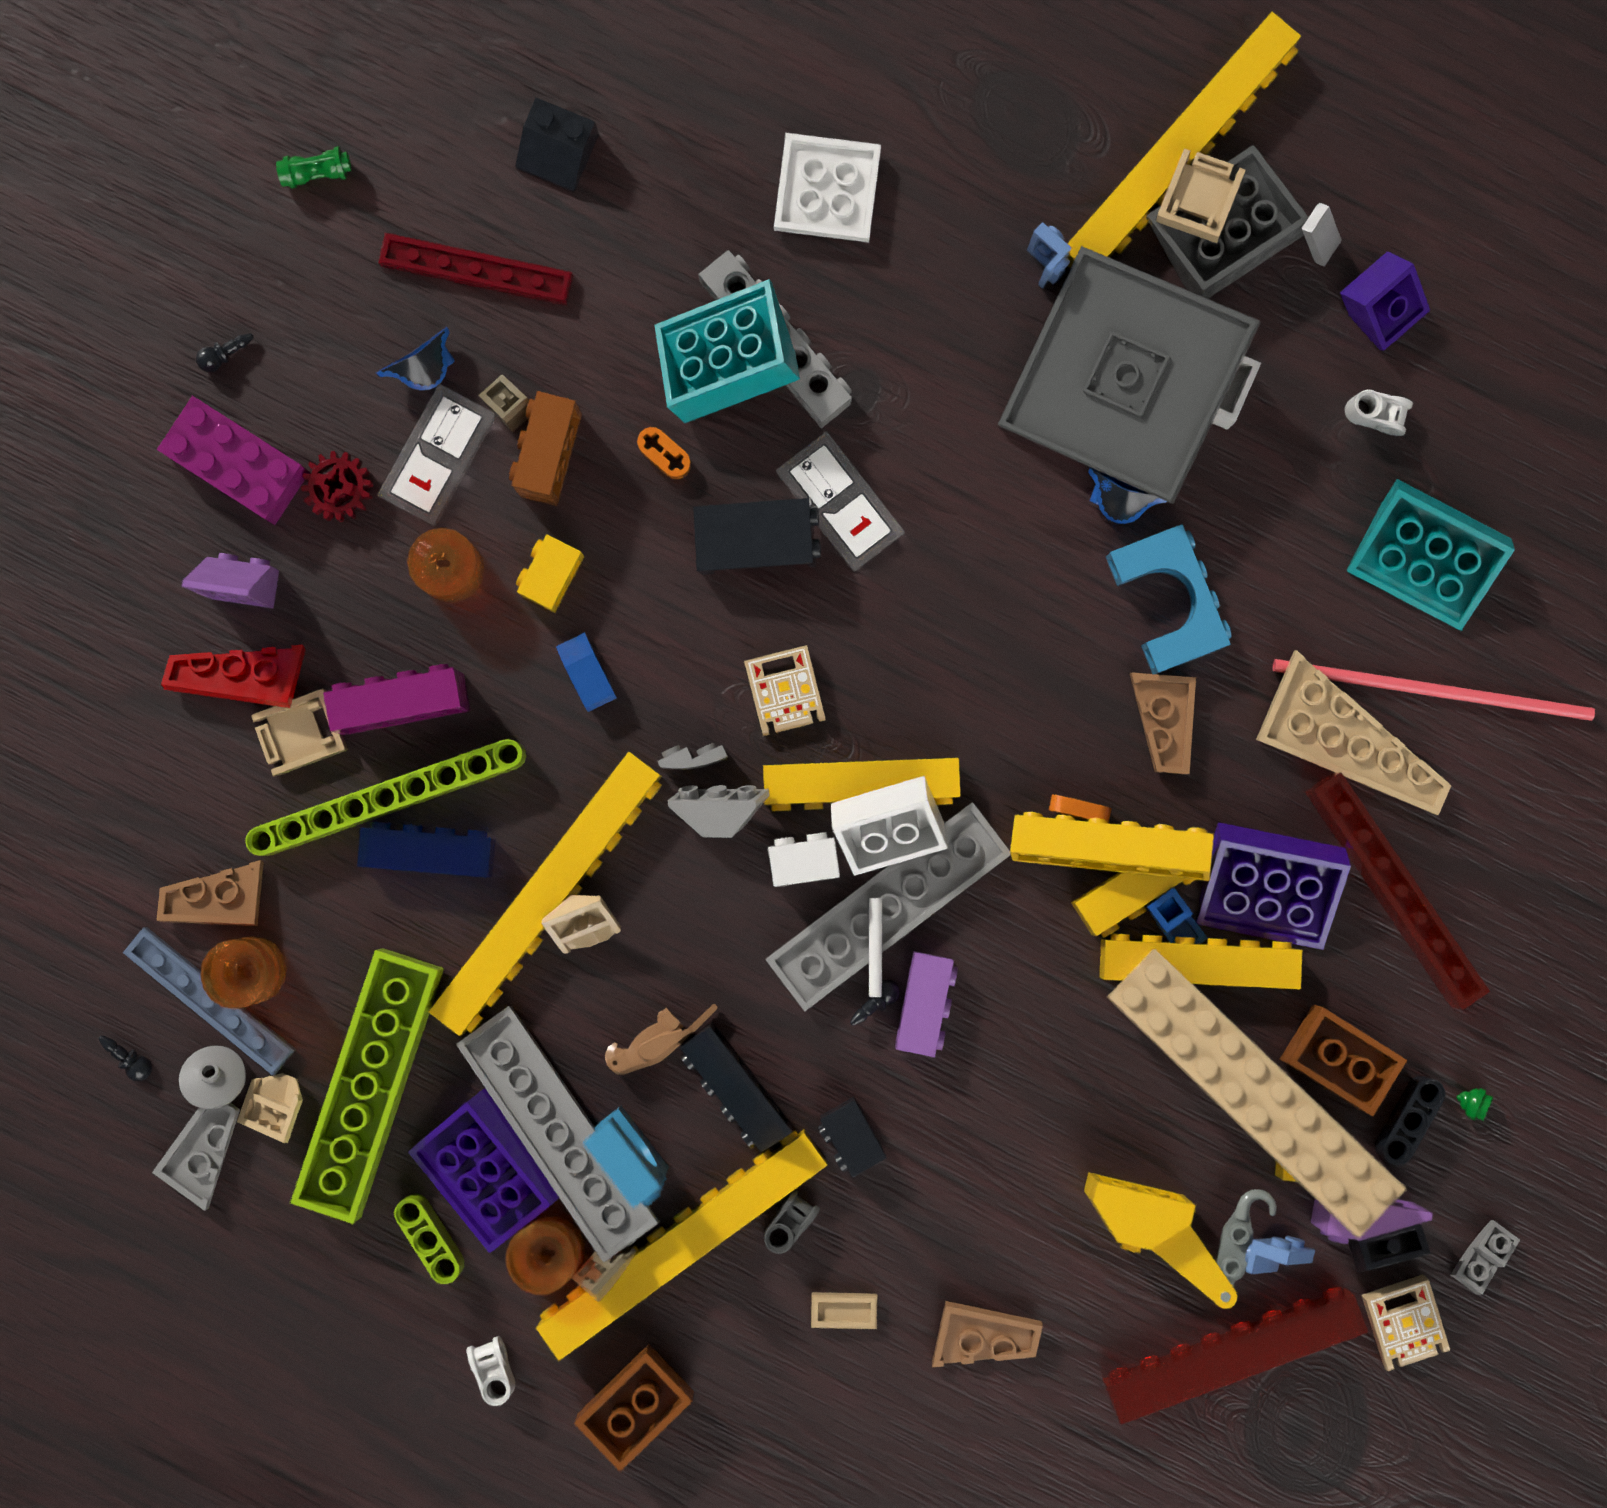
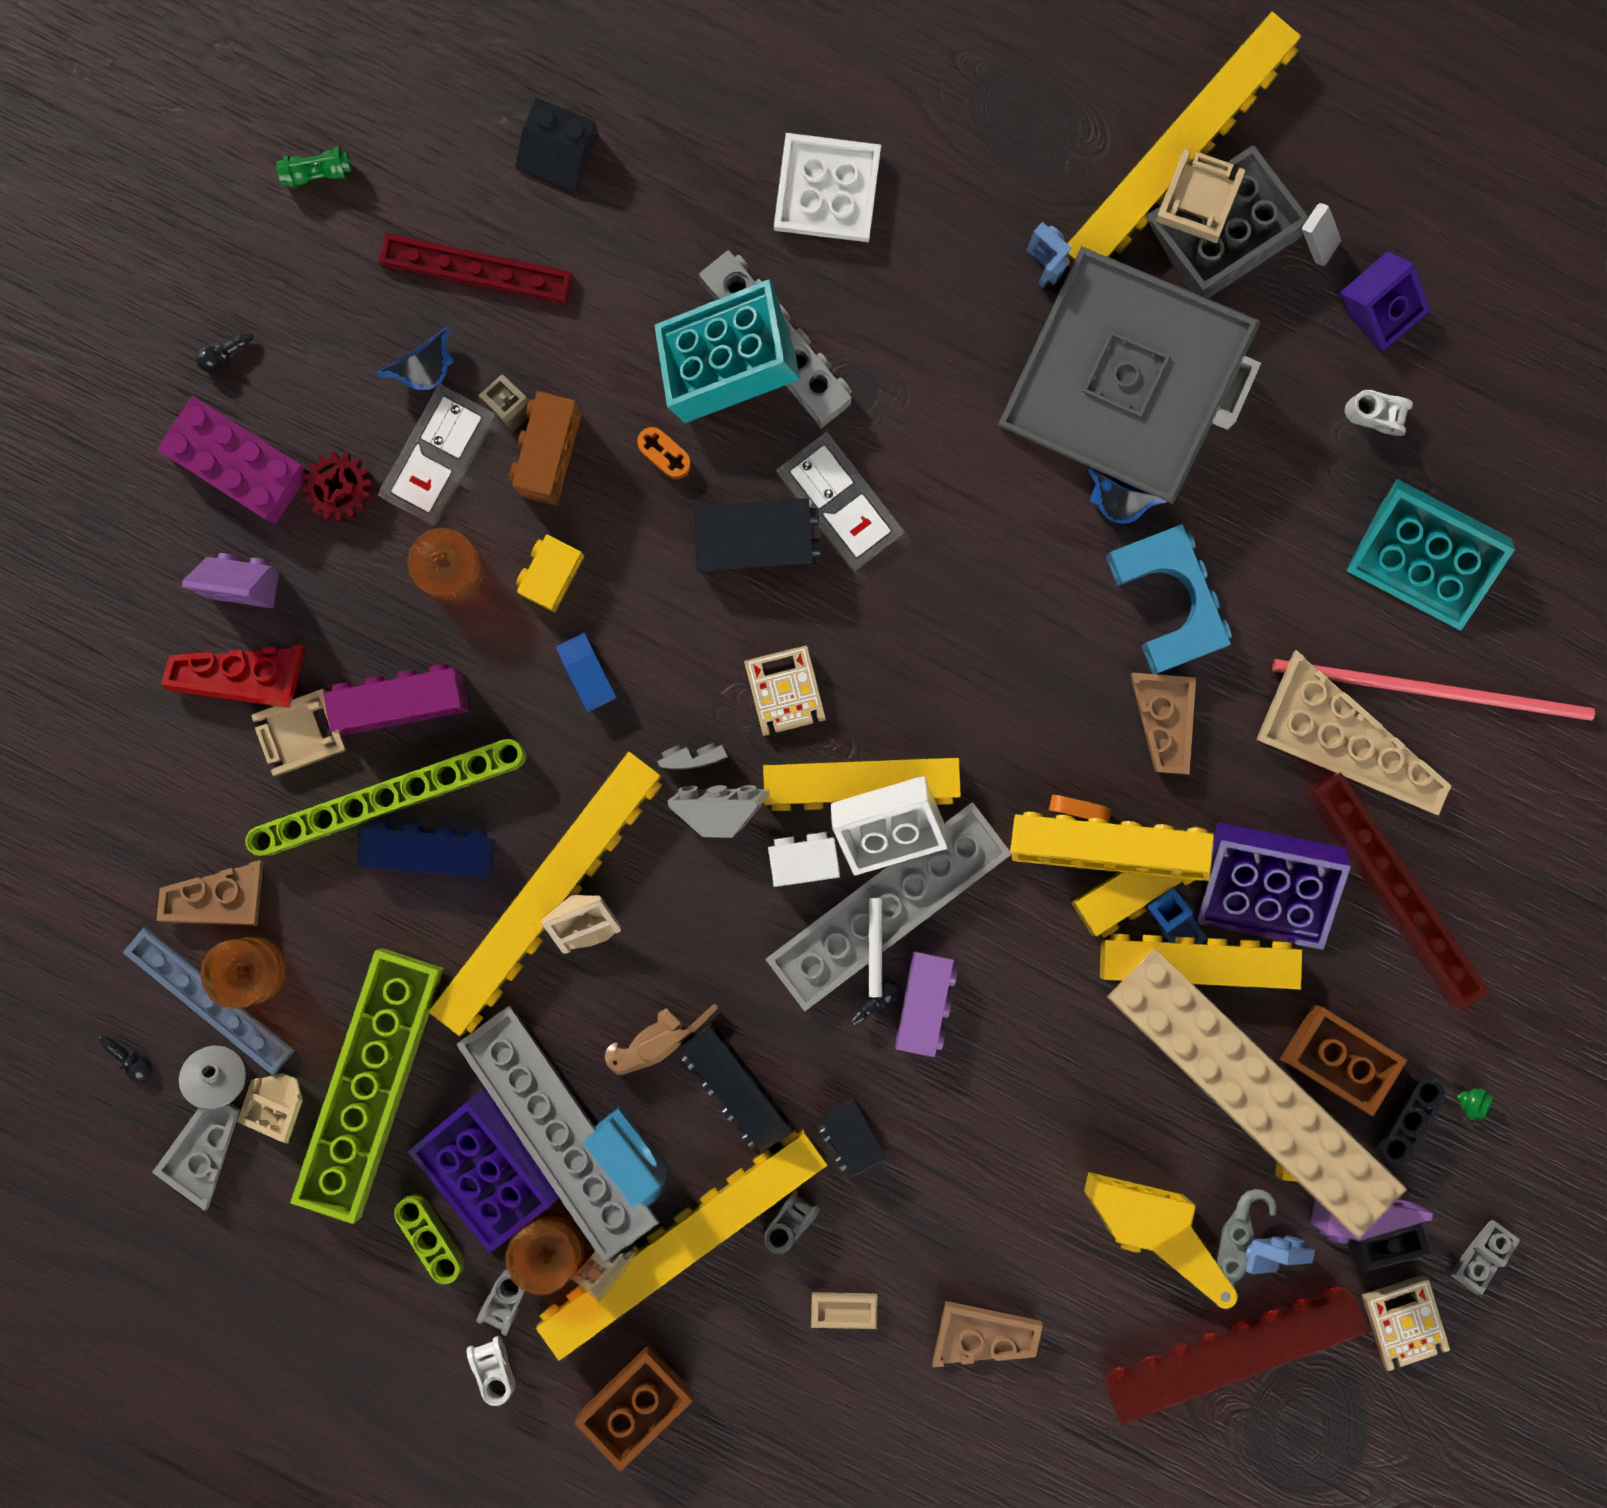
none -> light grey piece [476,1267,528,1336]

